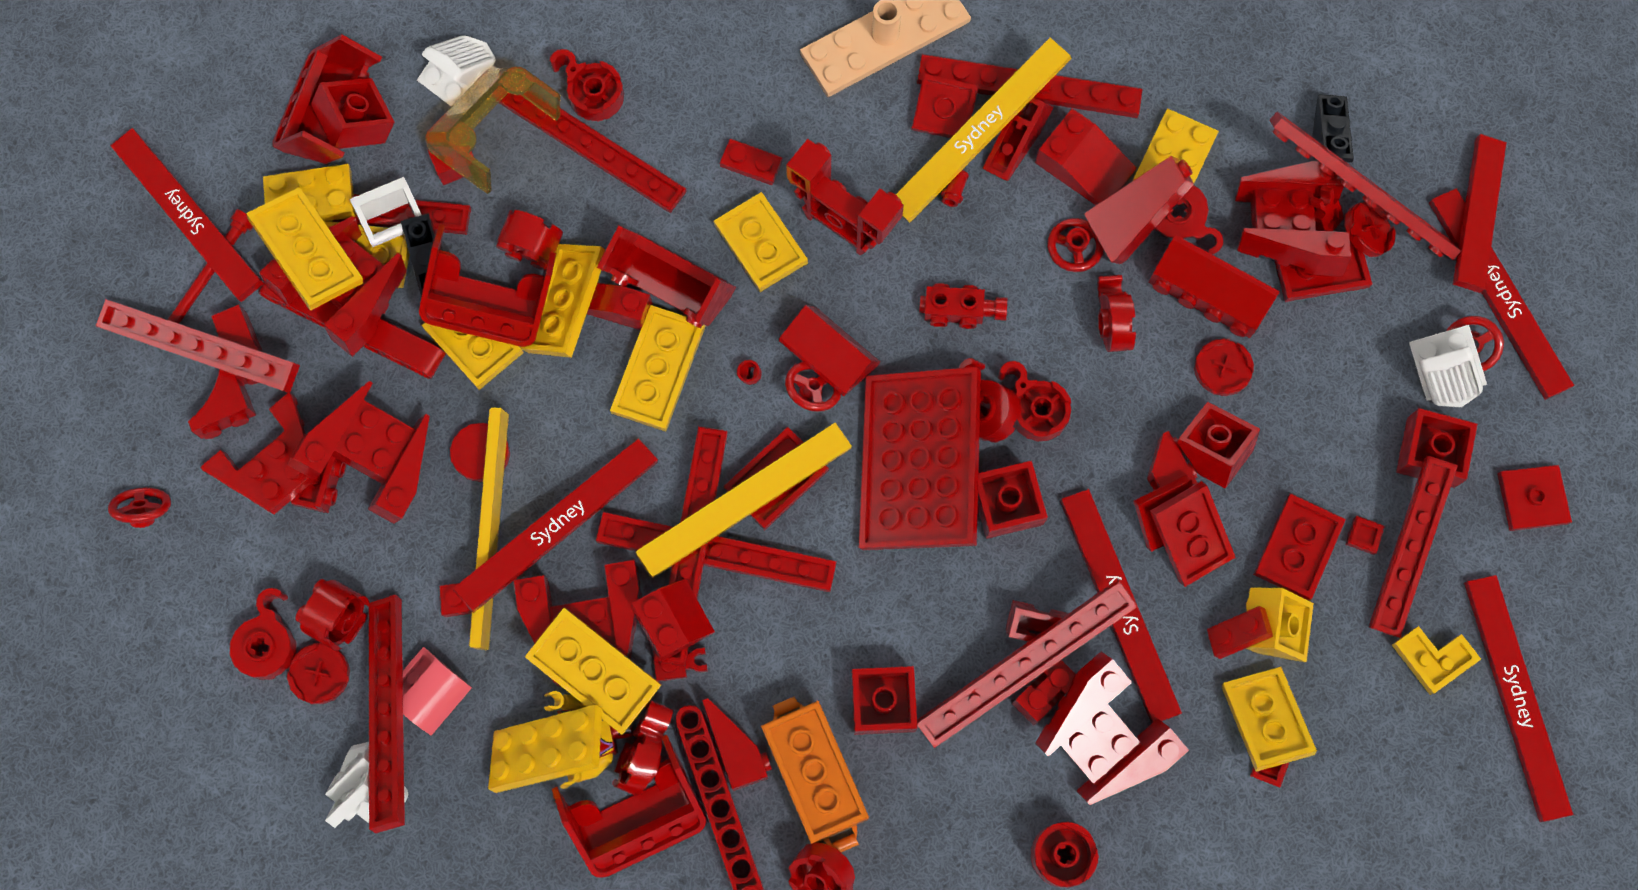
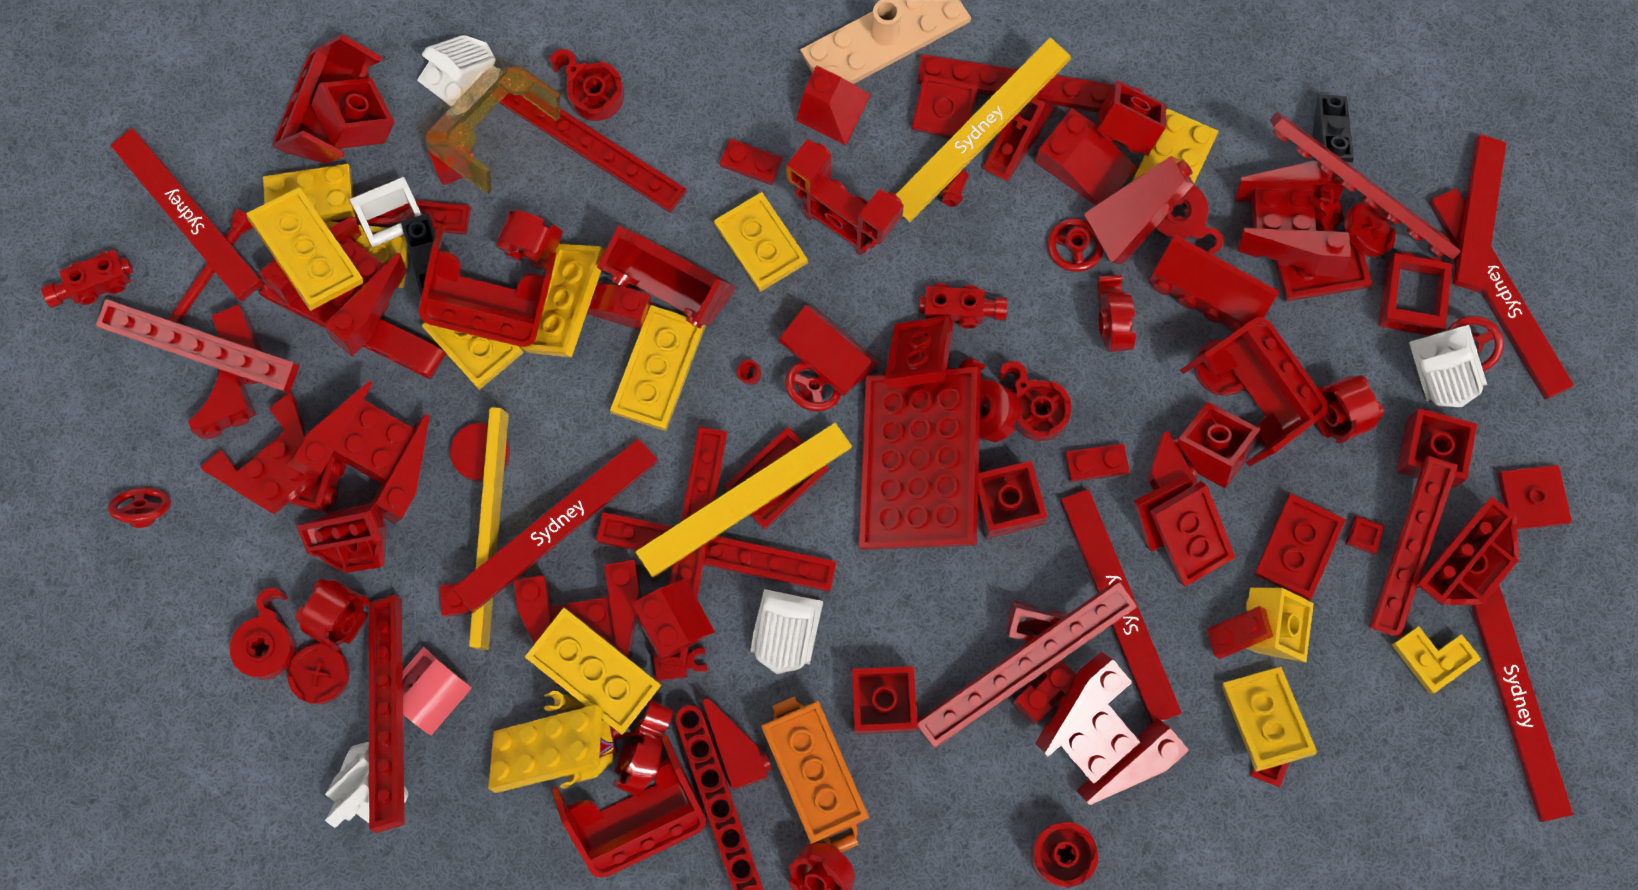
none -> red brick [41,249,134,308]
none -> red wedge [296,502,387,573]
none -> white piece [750,589,823,674]
none -> red slope [796,65,871,146]
none -> red plate [884,315,954,389]
none -> red plate [1065,444,1130,482]
none -> red brick [1097,79,1166,156]
none -> red windscreen [1180,317,1328,467]
none -> red brick [1315,375,1384,443]
none -> red window [1379,252,1453,336]
none -> red wedge [1417,496,1519,606]

